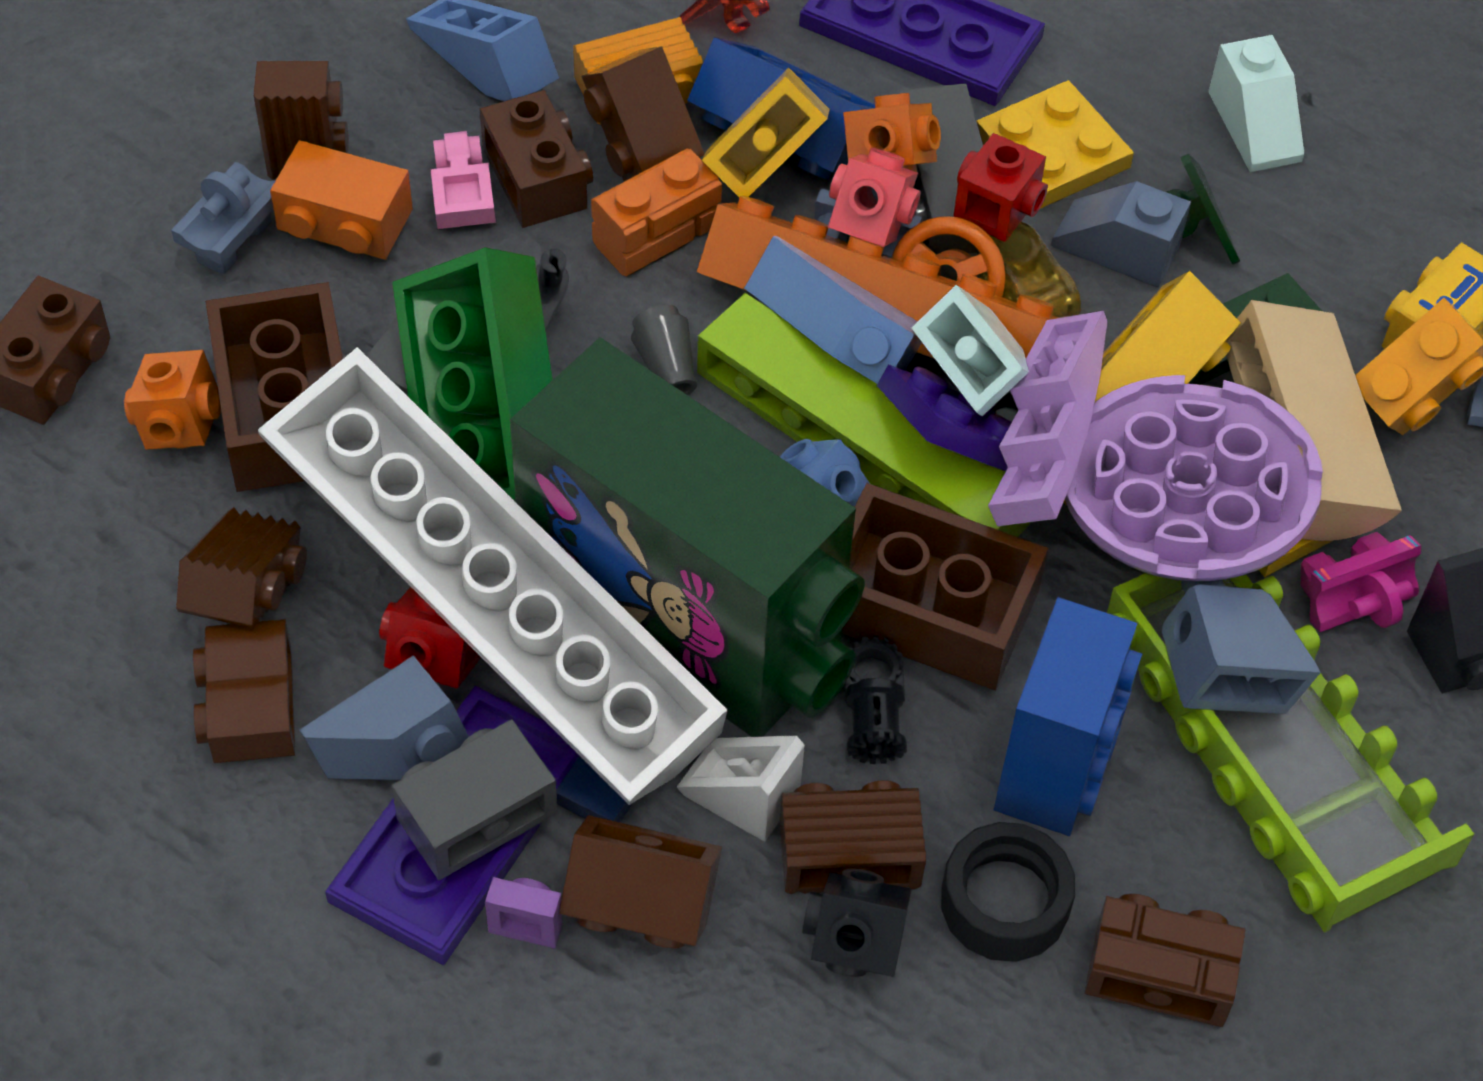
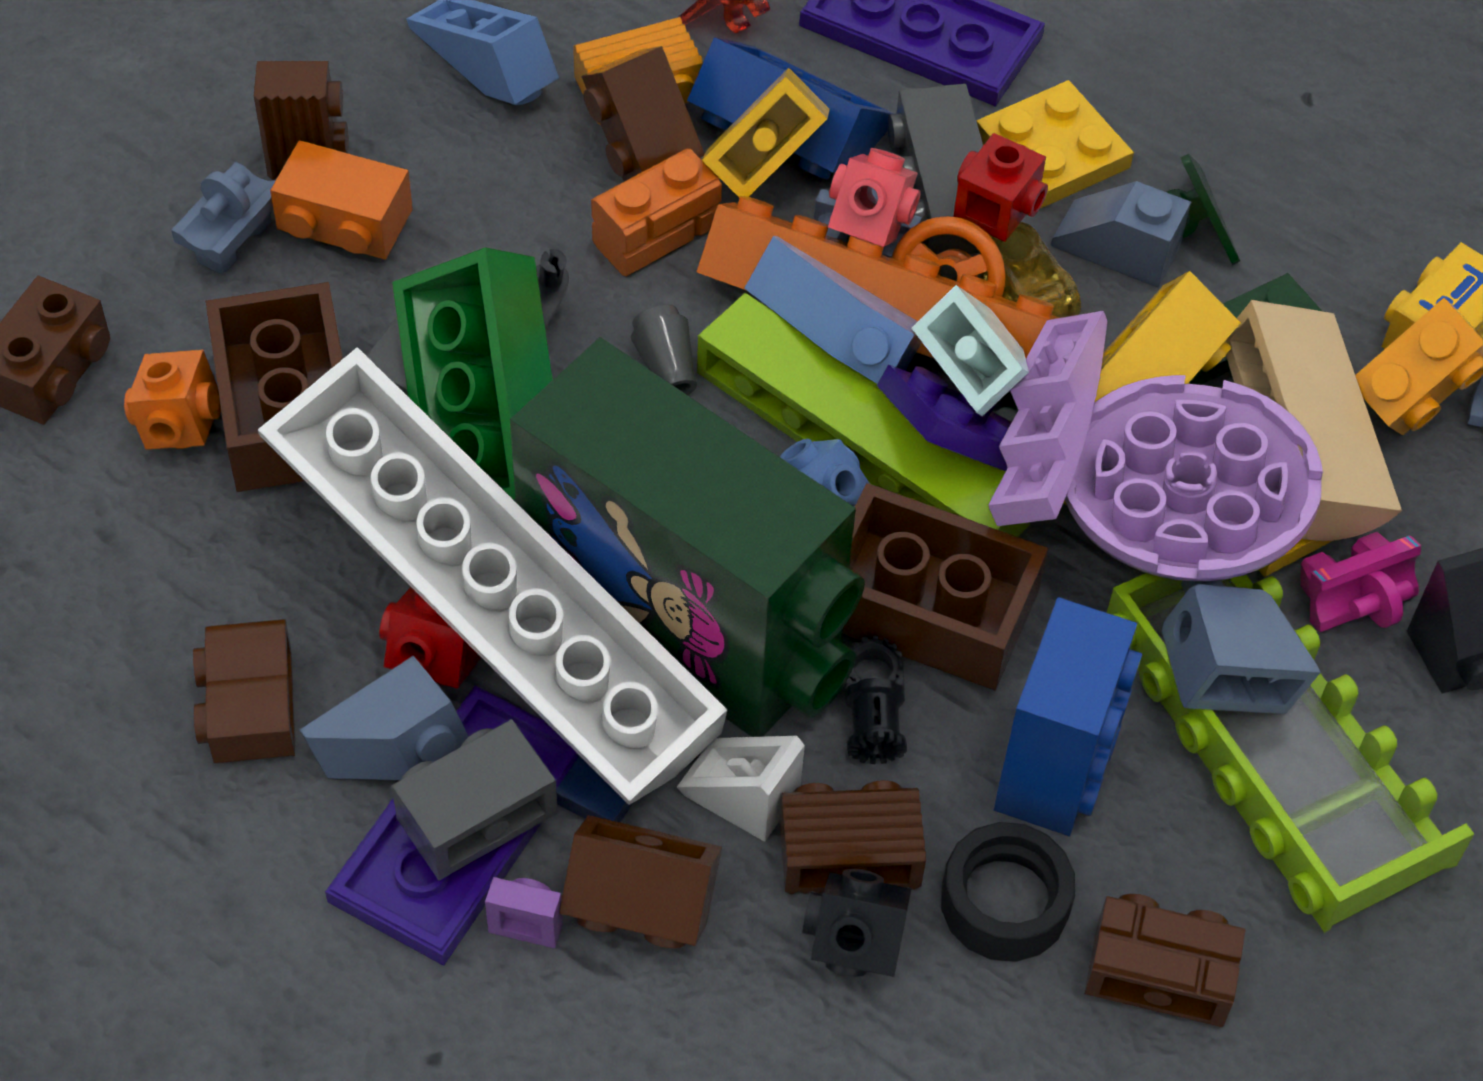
reddish brown brick [176,507,307,629] -> none
bright pink plate [430,131,496,229] -> none
reddish brown brick [480,90,593,228] -> none
orange brick [843,93,941,176] -> none
light aqua slope [1208,35,1304,172] -> none

